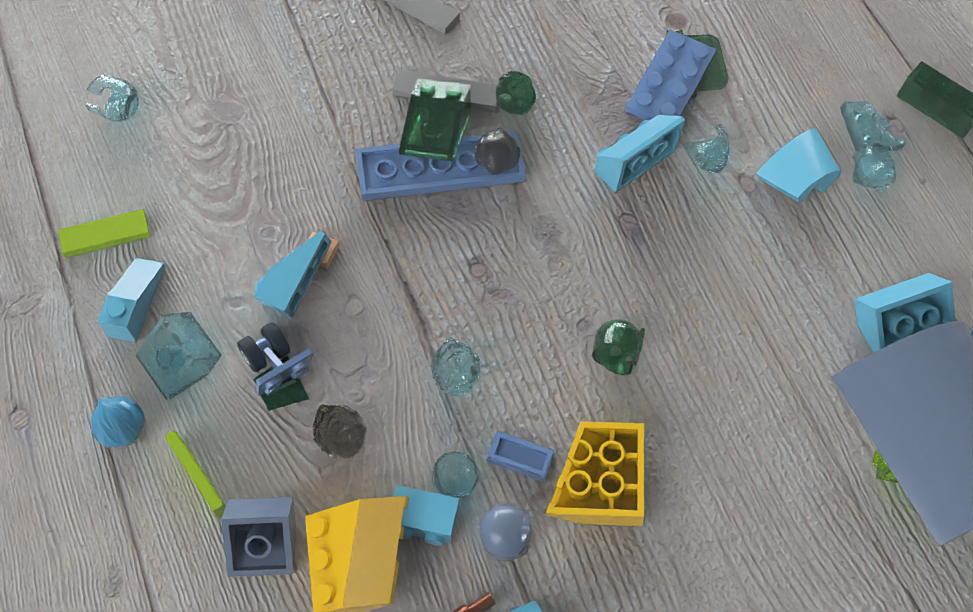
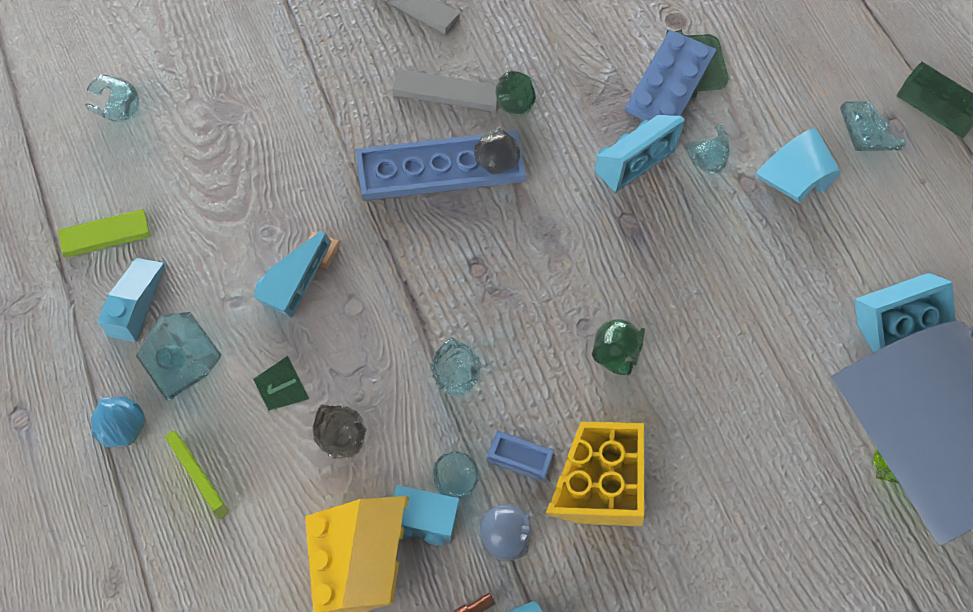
sand blue slope [221,497,296,577] -> none
plate [237,322,313,396] -> none
clear green slope [399,79,471,161] -> none
clear light blue helmet [852,143,896,192] -> none

